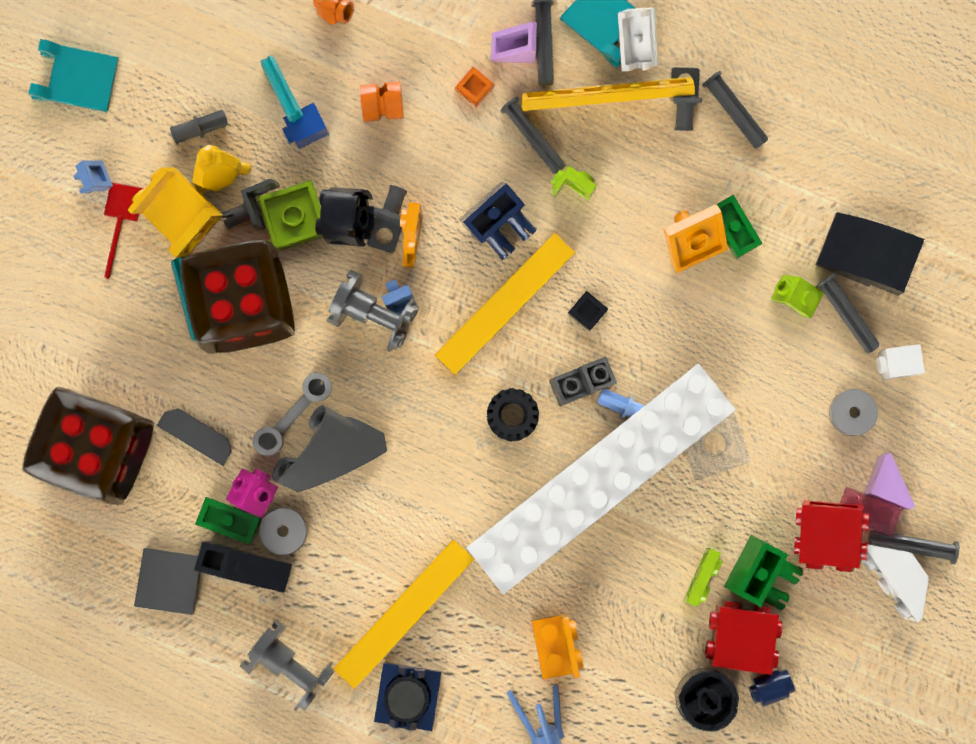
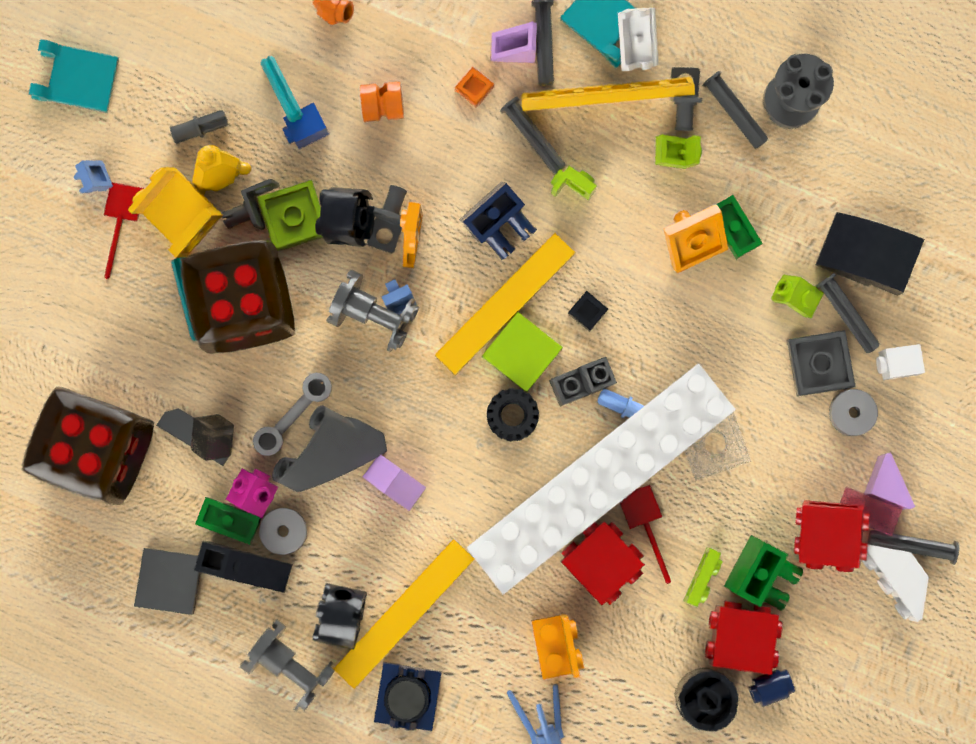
none -> clear smoke panel [191,414,234,461]
none -> black brick [313,583,367,649]
none -> lavender slope [363,454,426,511]
none -> lime tile [482,312,563,393]
none -> red brick [560,521,645,605]
none -> red piece [620,485,671,584]
none -> lime bracket [655,134,702,169]
none -> dark grey piece [763,54,834,129]
none -> dark grey tile [787,330,856,397]

